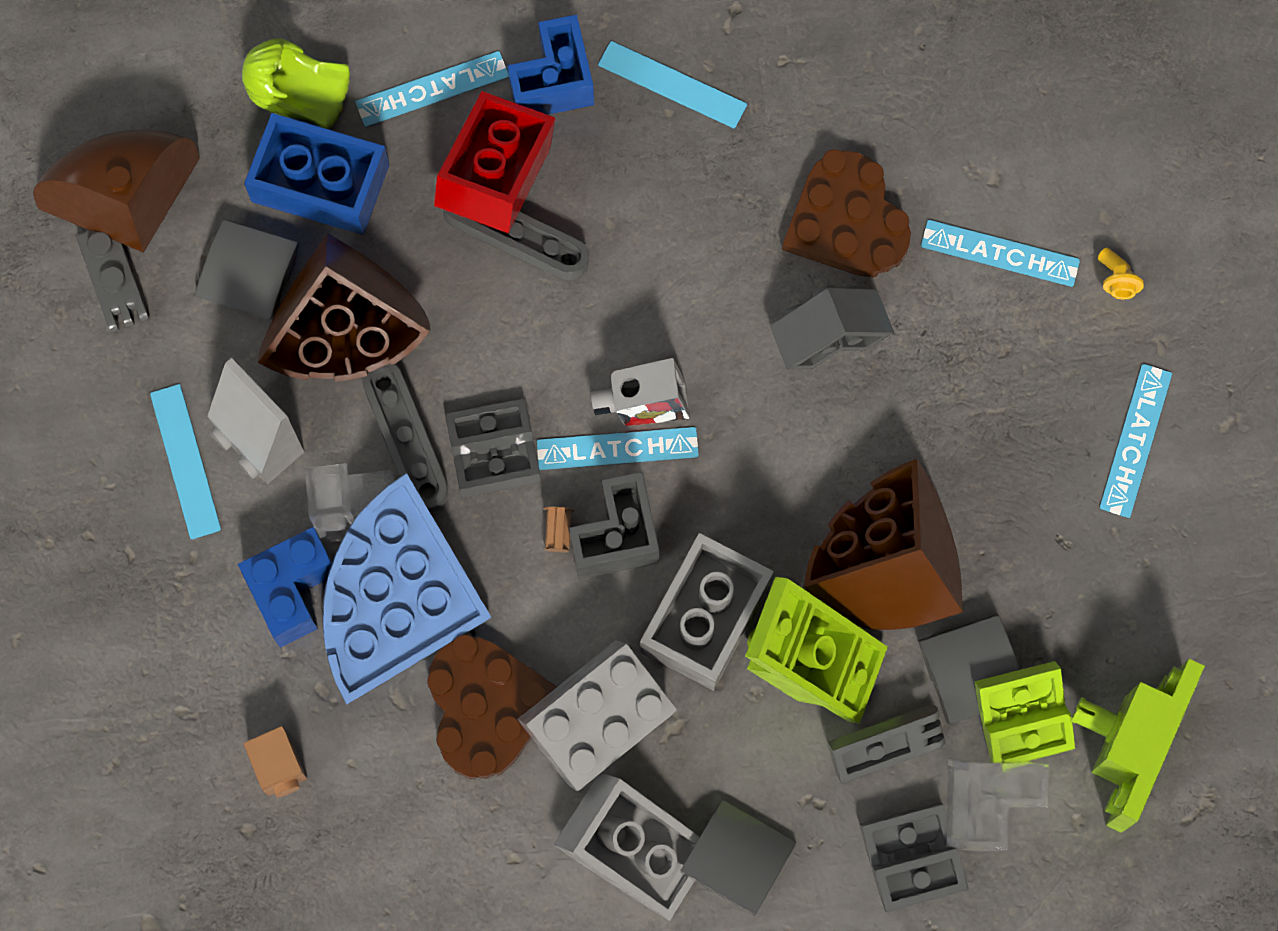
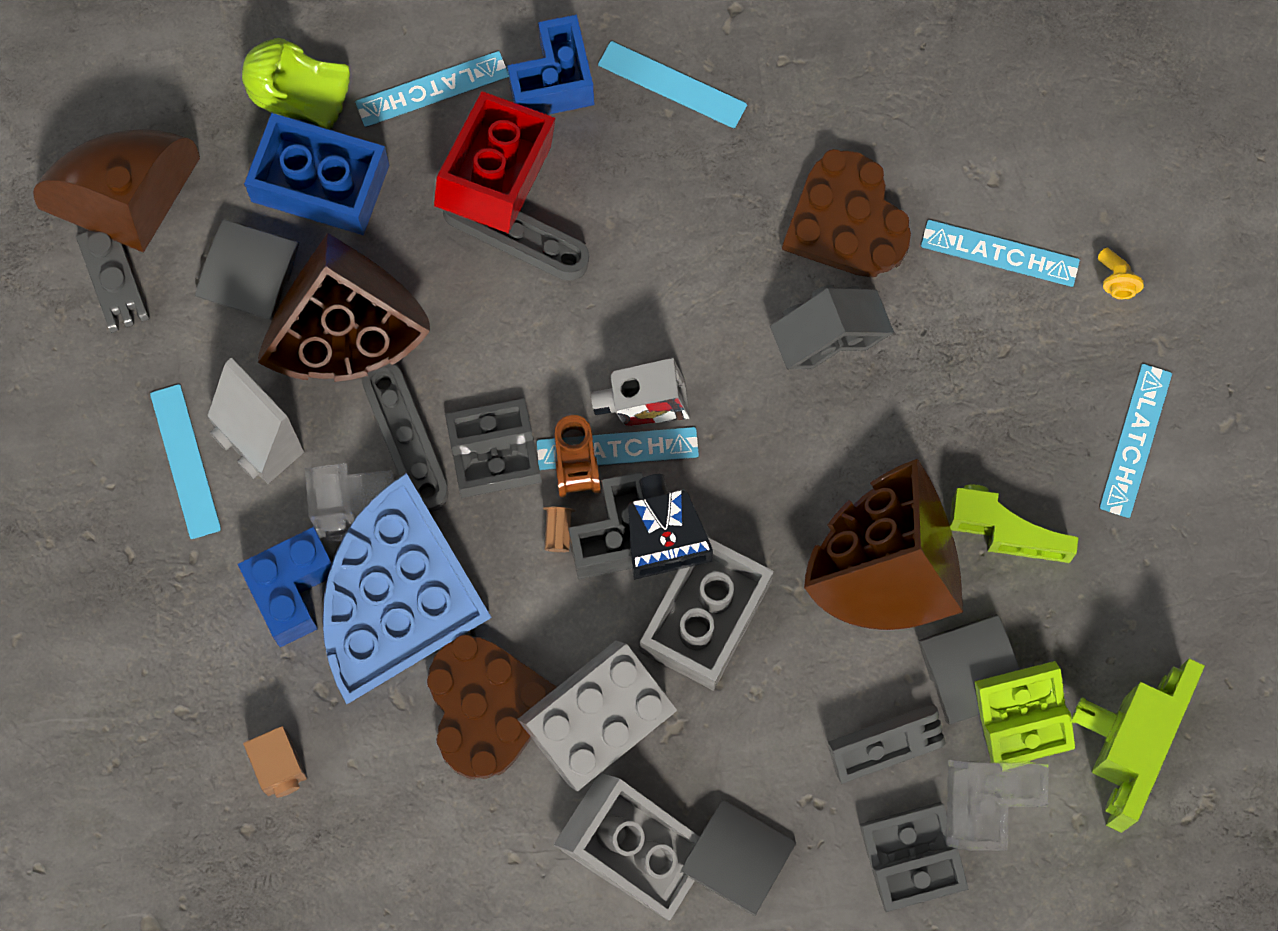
lime brick [745,577,888,724] -> none
none -> dark orange piece [555,415,601,497]
none -> torso [628,474,713,580]
none -> lime slope [949,484,1078,563]

